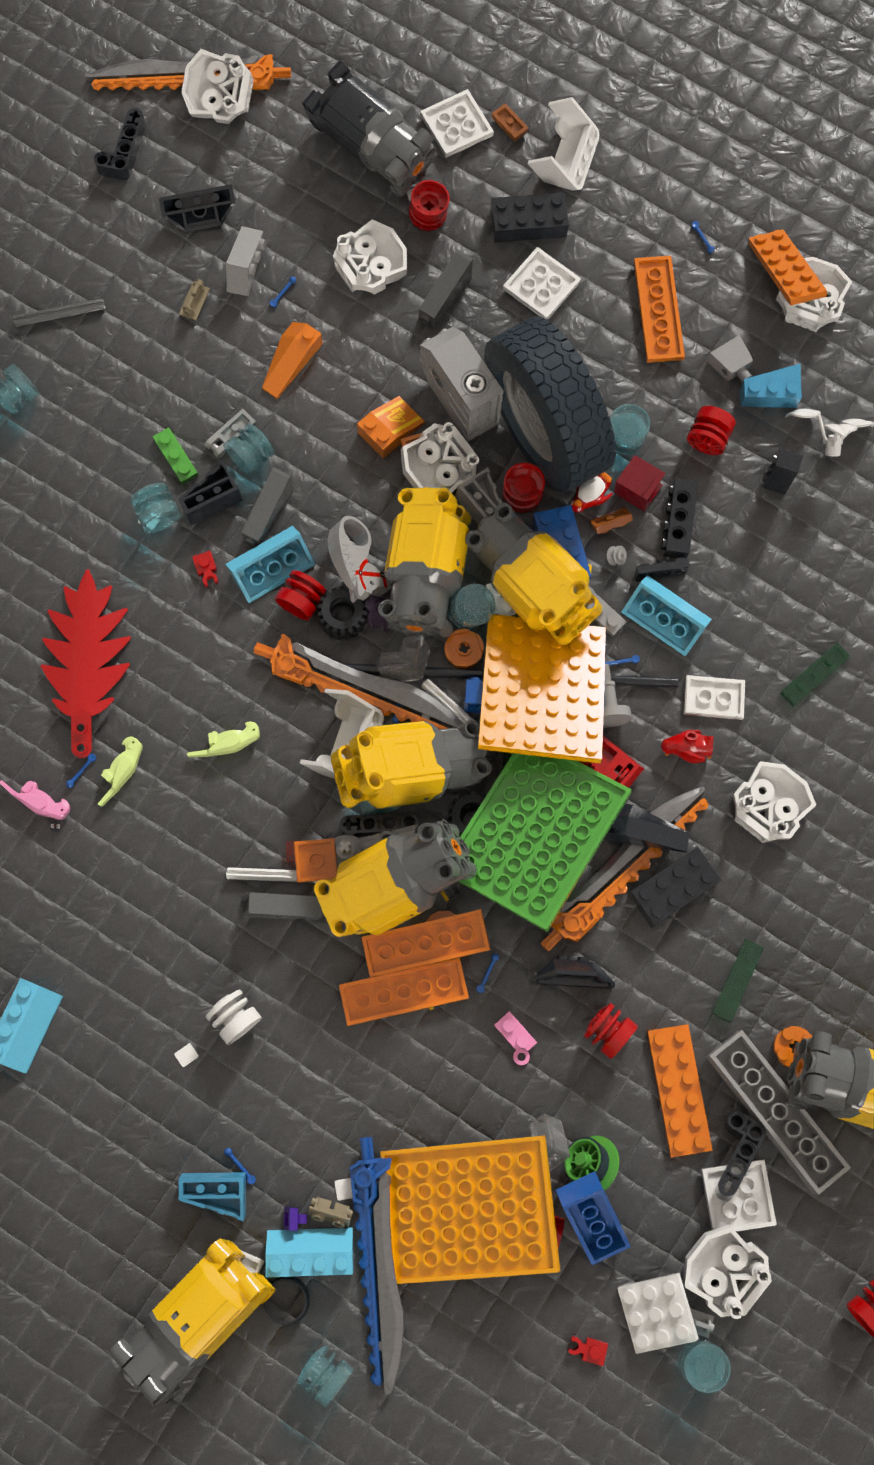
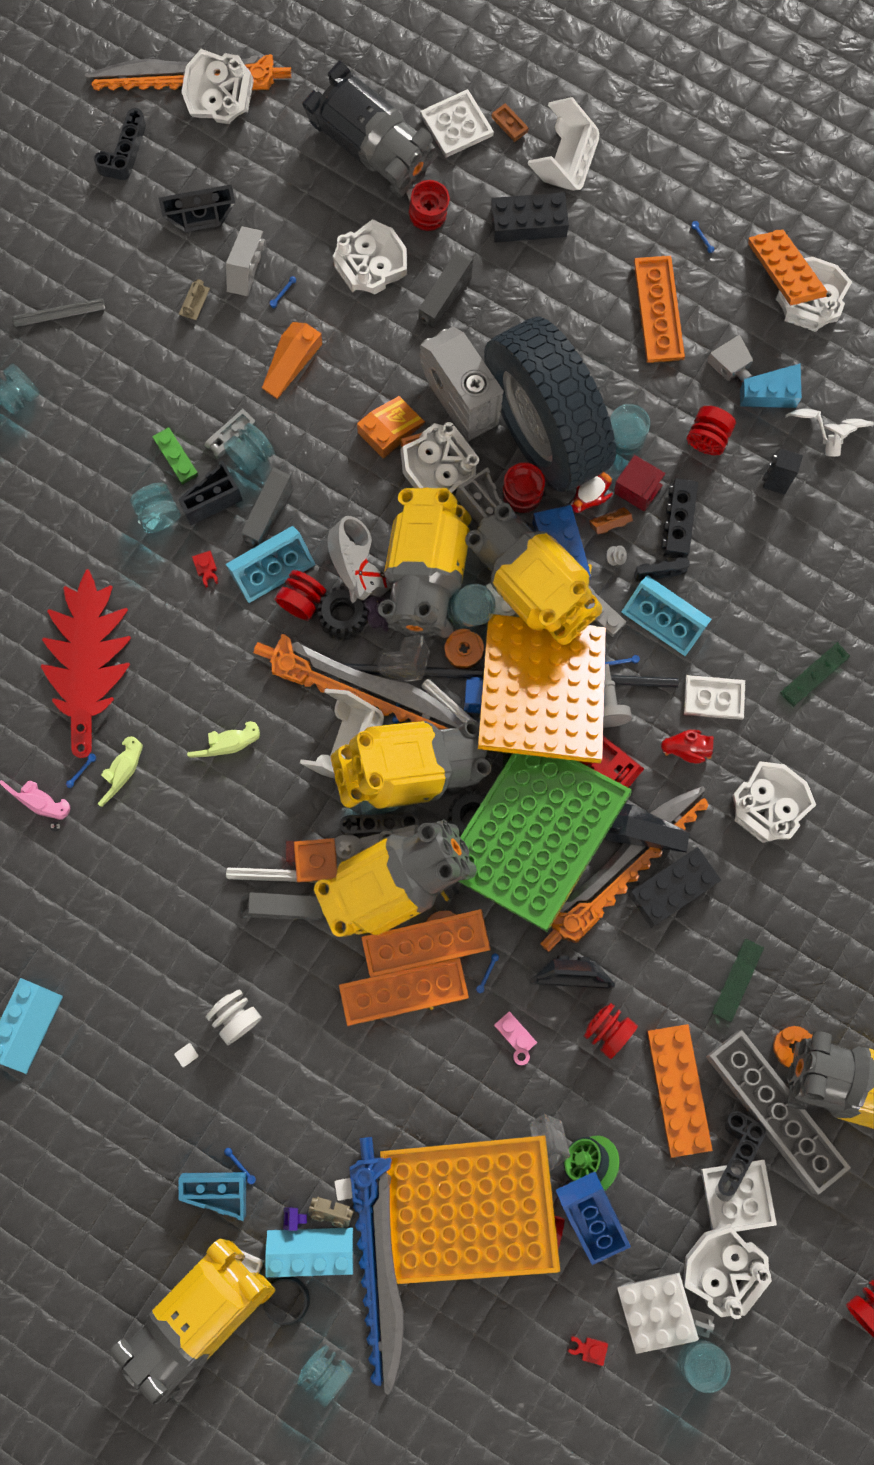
white plate [503,247,581,320] -> none

